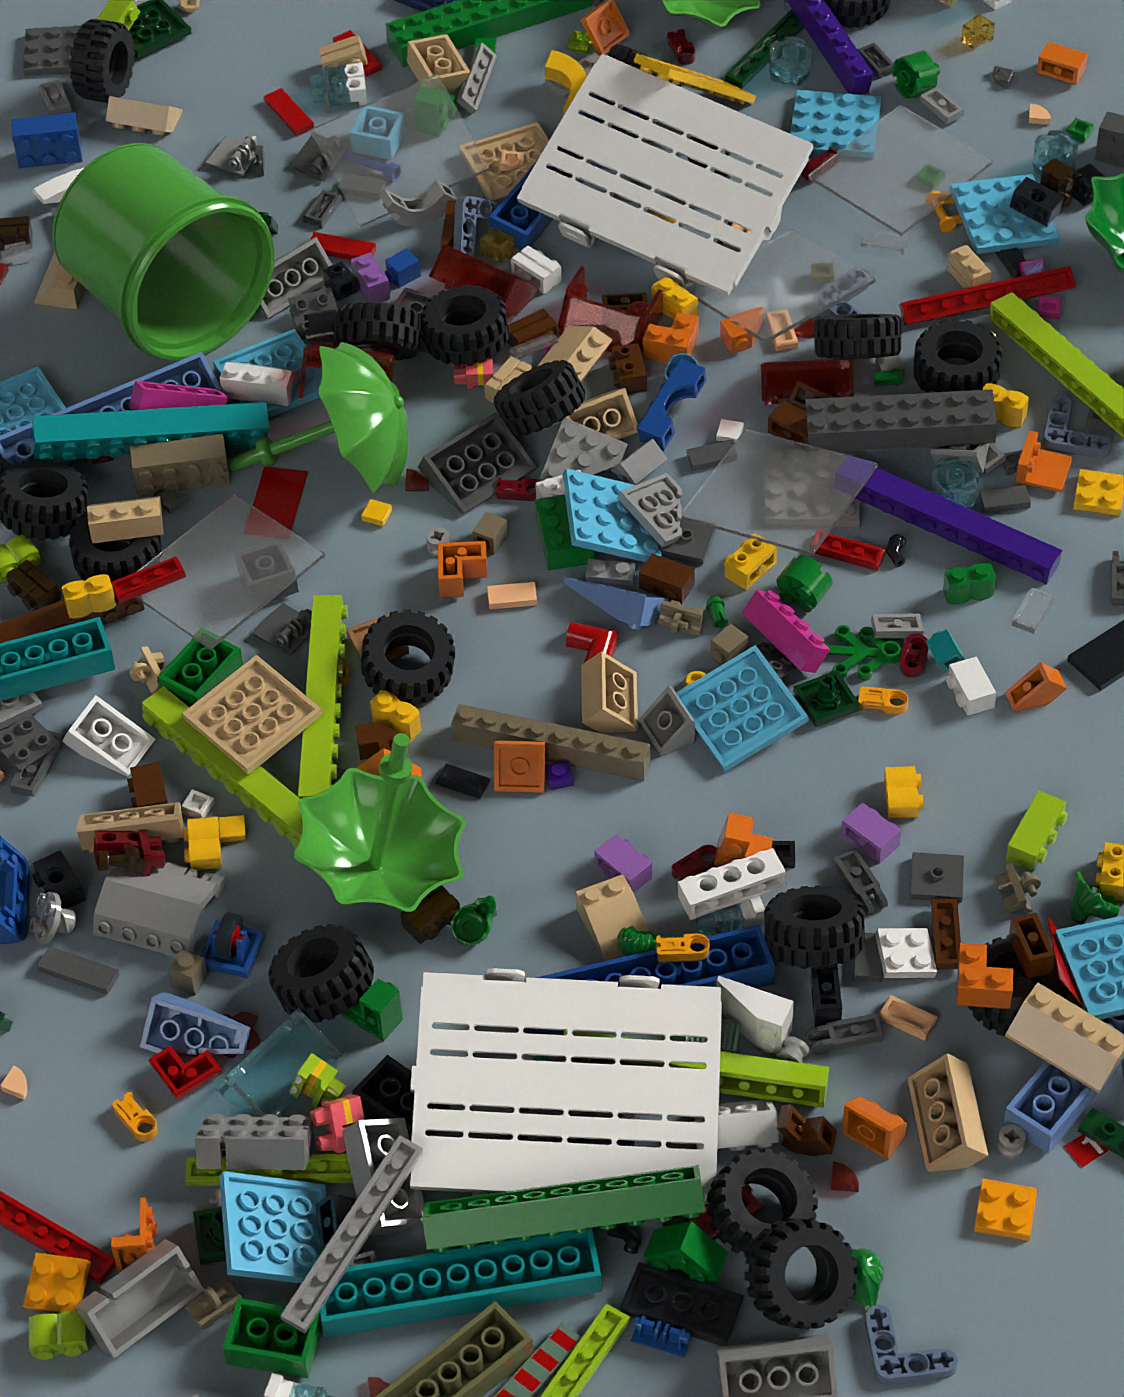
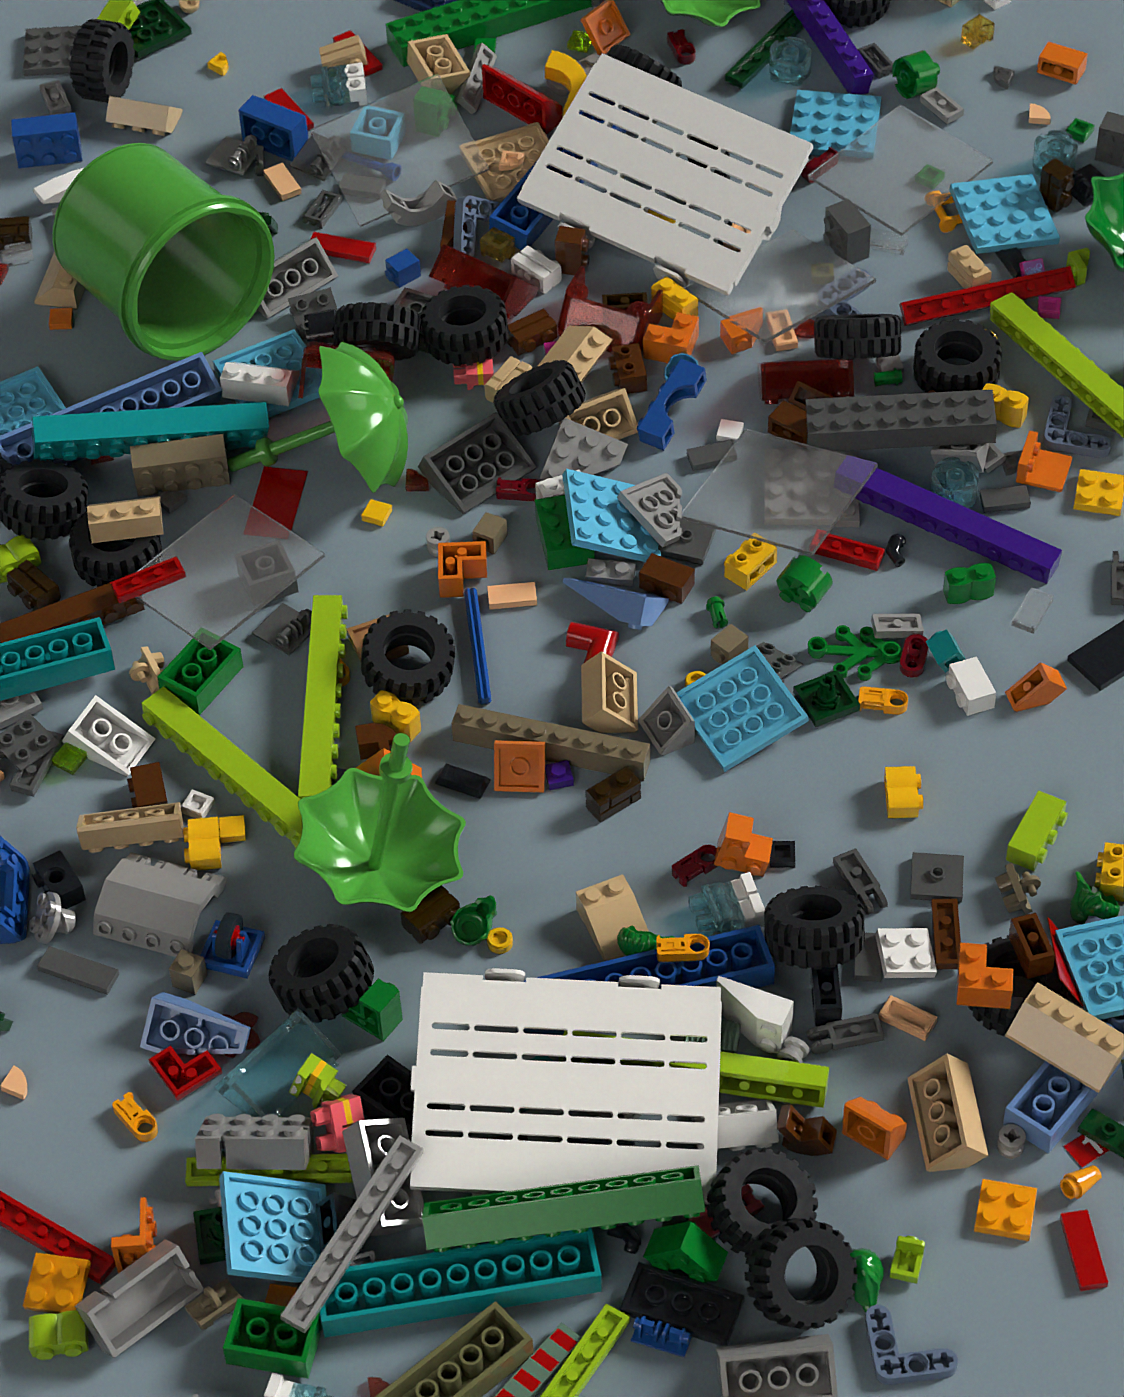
yellow brick [61,574,116,618] -> none
dark red hips [93,829,165,876] -> none
dark pink brick [129,381,228,410] -> none
tan plate [182,655,323,775] -> none
black brick [323,261,357,301] -> none
medium lavender brick [351,252,390,303] -> none
clear tile [509,334,558,359] -> none
medium lavender brick [594,834,652,893] -> none
light grey hinge [611,439,667,485] -> none
yellow plate [633,54,756,105] -> none
dark tan hips [657,600,703,636] -> none
white brick [678,848,786,920] -> none
dark pink brick [742,590,831,673] -> none
clear red tile [831,1161,859,1192] -> none
medium lavender brick [841,803,901,864] -> none
black brick [1009,176,1064,227] -> none
none -> orange tile [49,308,73,330]
none -> clear neon green plate [52,742,88,775]
none -> yellow tile [207,52,229,76]
none -> blue brick [238,95,308,162]
none -> light nougat tile [263,163,302,201]
none -> orange tile [265,1283,297,1307]
none -> blue axle [464,588,492,705]
none -> red slope [482,64,563,134]
none -> yellow tile [487,927,513,954]
none -> reddish brown brick [555,226,590,277]
none -> dark brown brick [585,767,641,823]
none -> dark grey brick [823,198,871,266]
none -> lime bracket [890,1236,925,1284]
none -> light orange cone [1060,1165,1102,1199]
none -> red tile [1060,1209,1108,1291]
none -> lime bracket [1066,248,1090,286]

